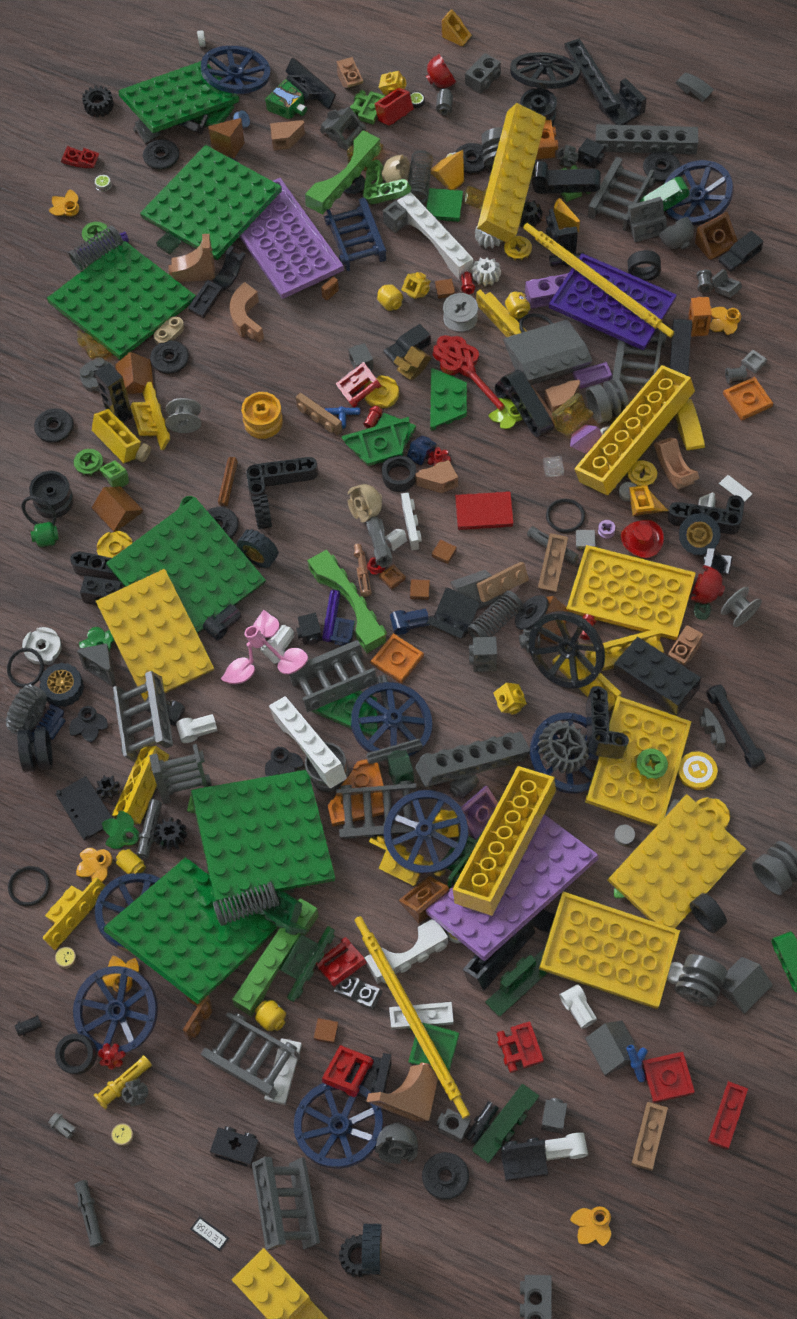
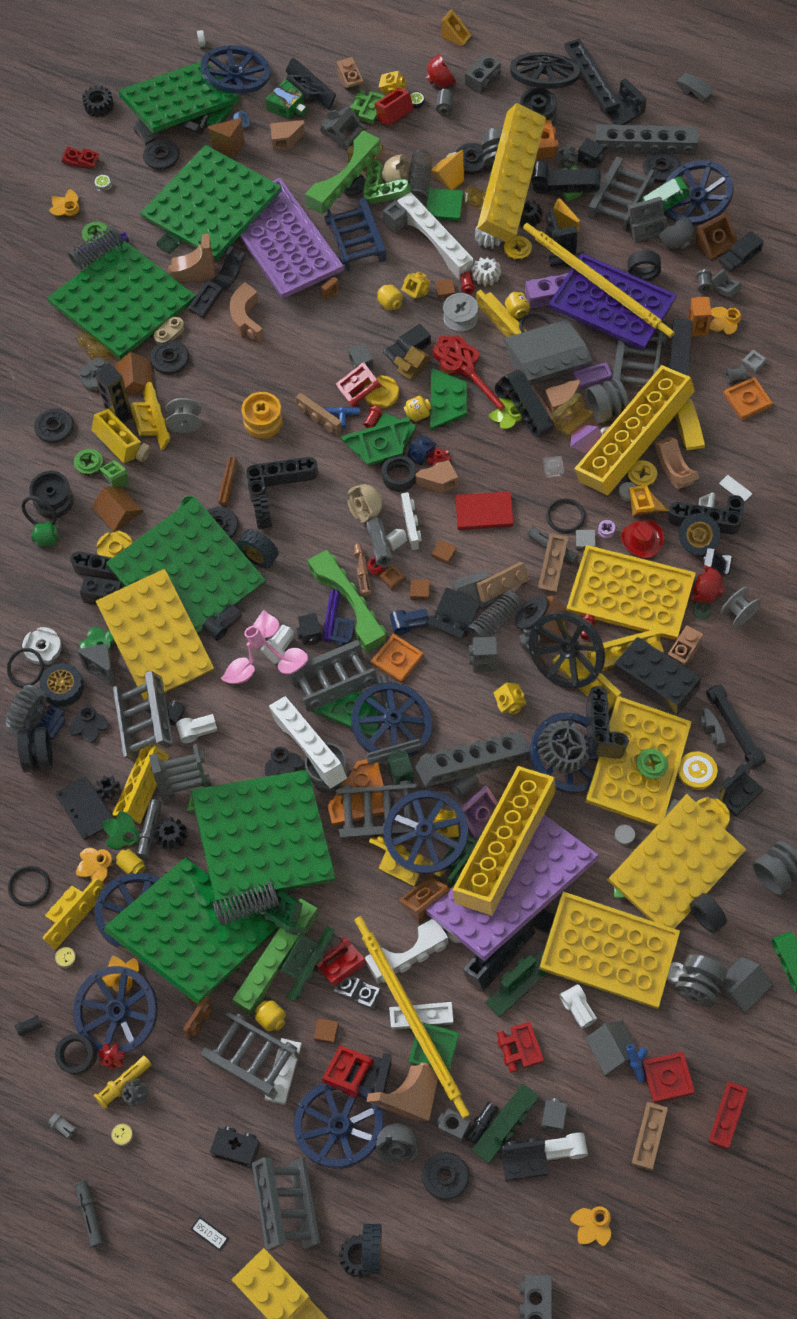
none -> yellow head [404,396,432,422]
none -> black bracket [719,761,764,817]

